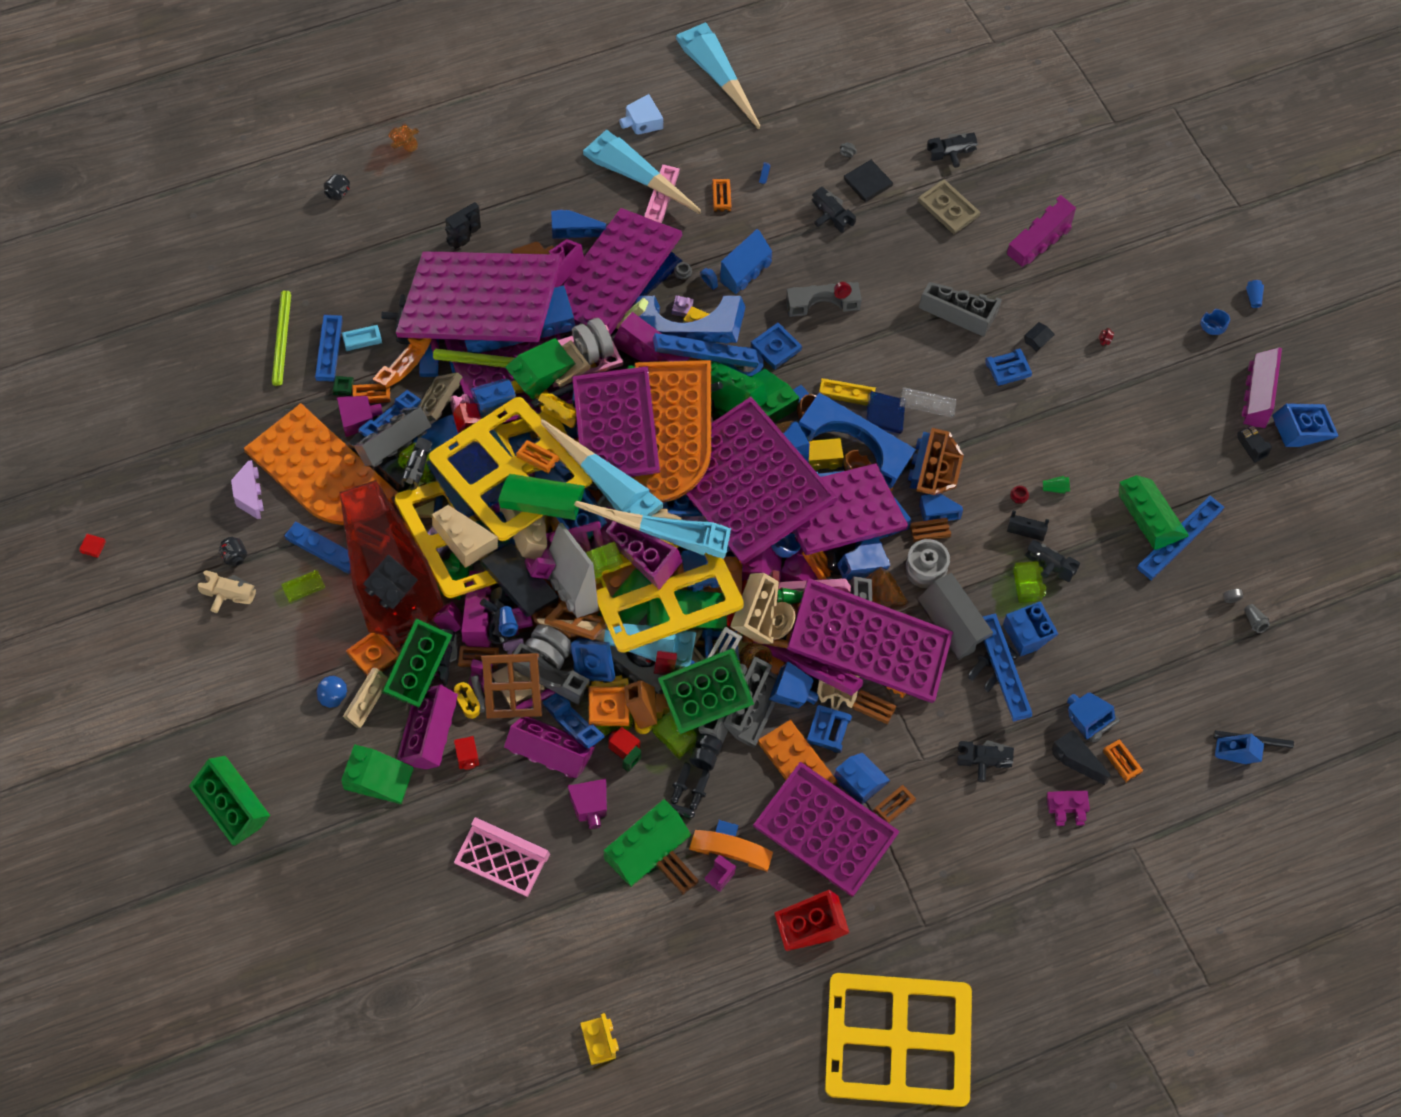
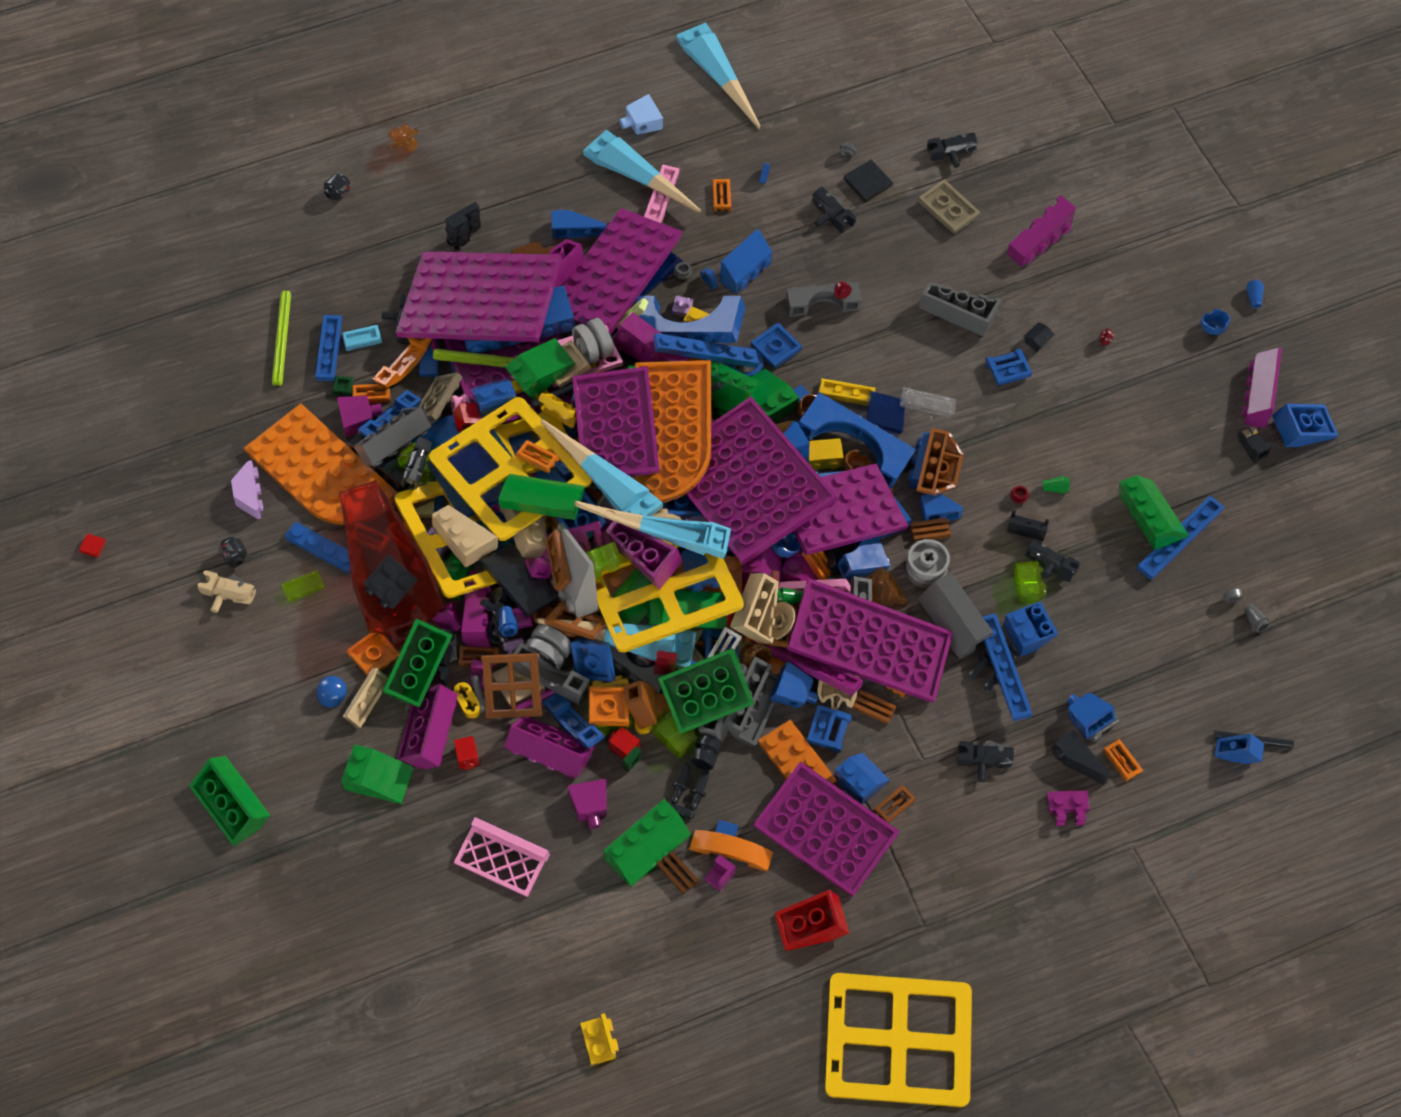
none -> dark orange tile [545,530,572,591]

